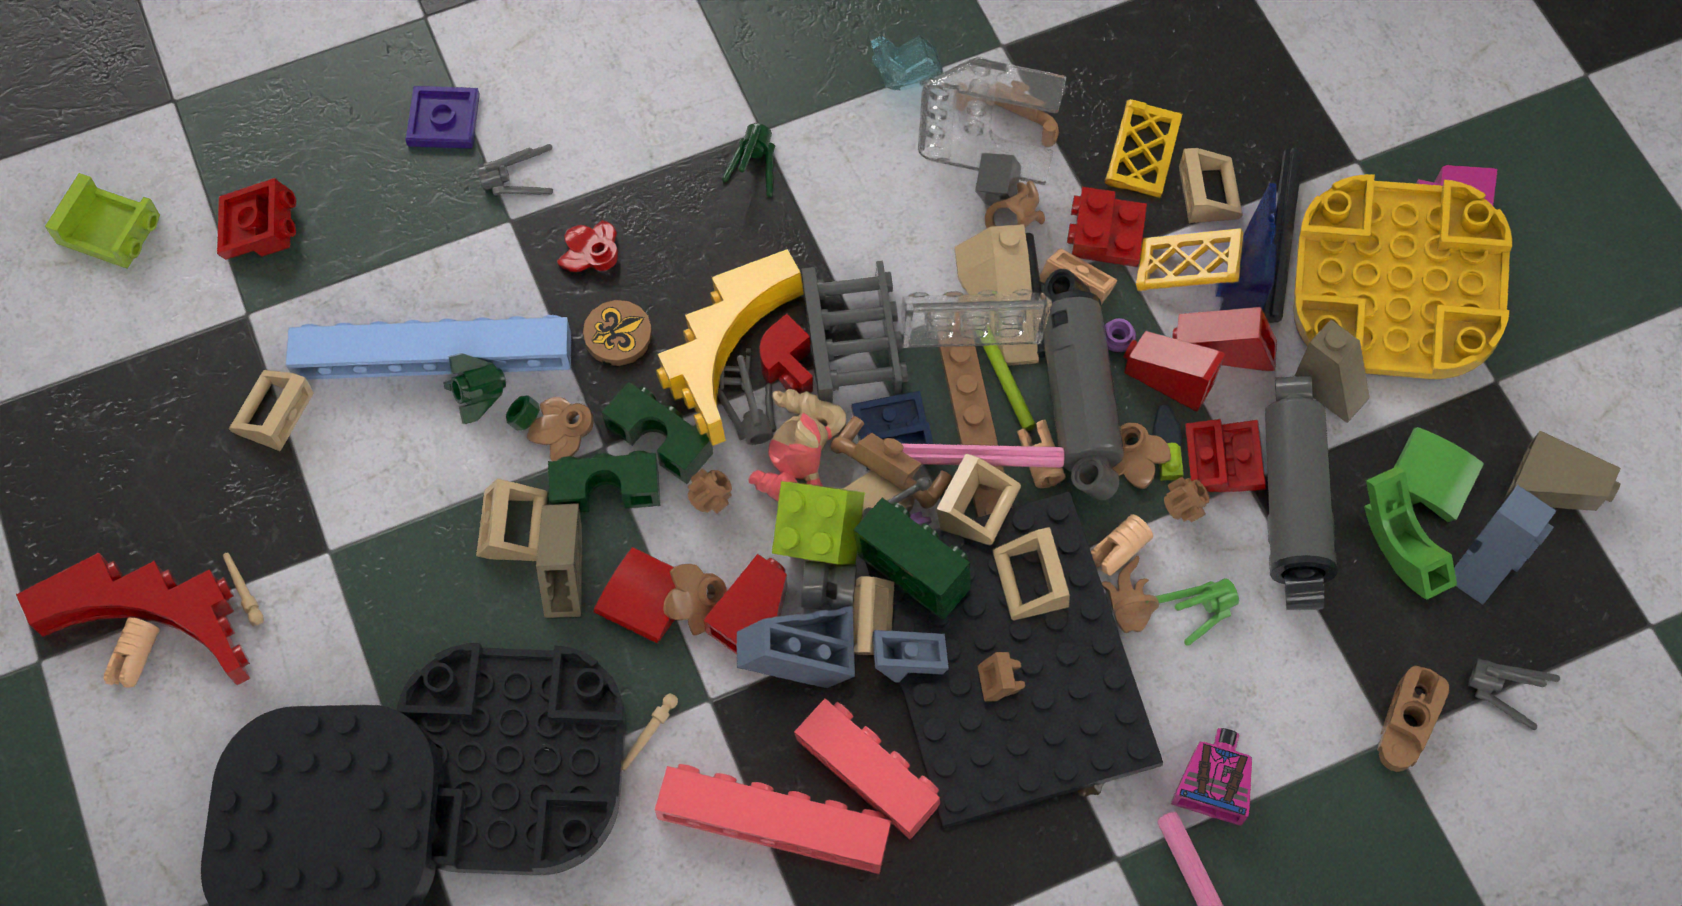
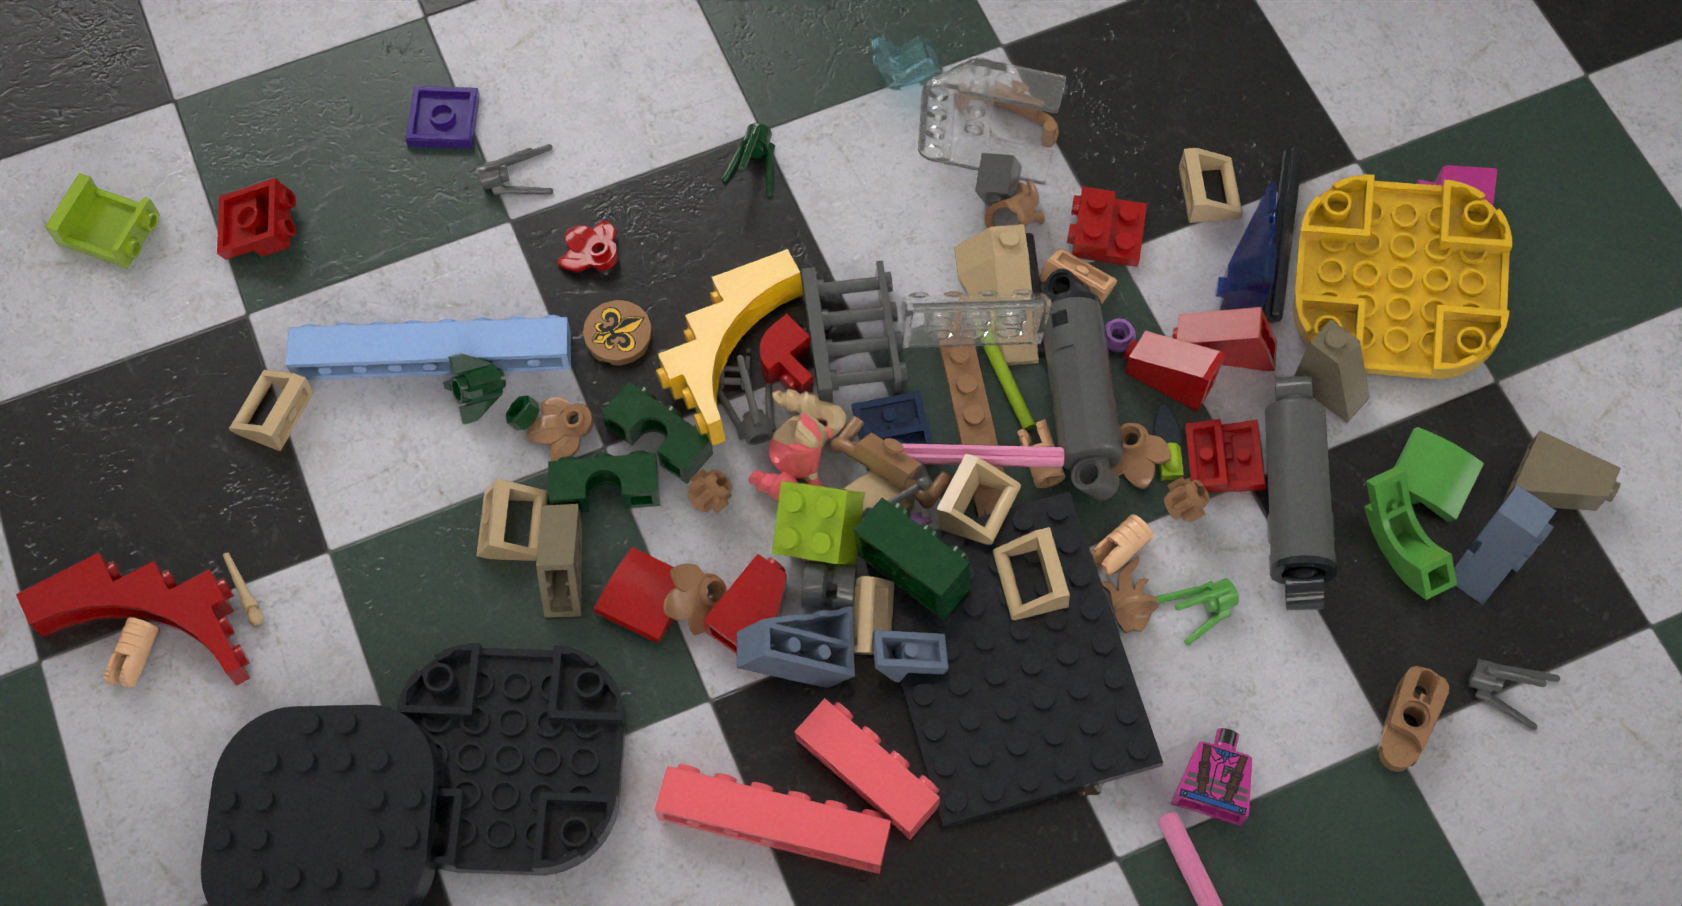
tan piece [623,693,678,771] -> none
medium nougat tile [977,652,1025,701] -> none
yellow window [1105,99,1182,198] -> none
yellow window [1136,228,1244,291] -> none

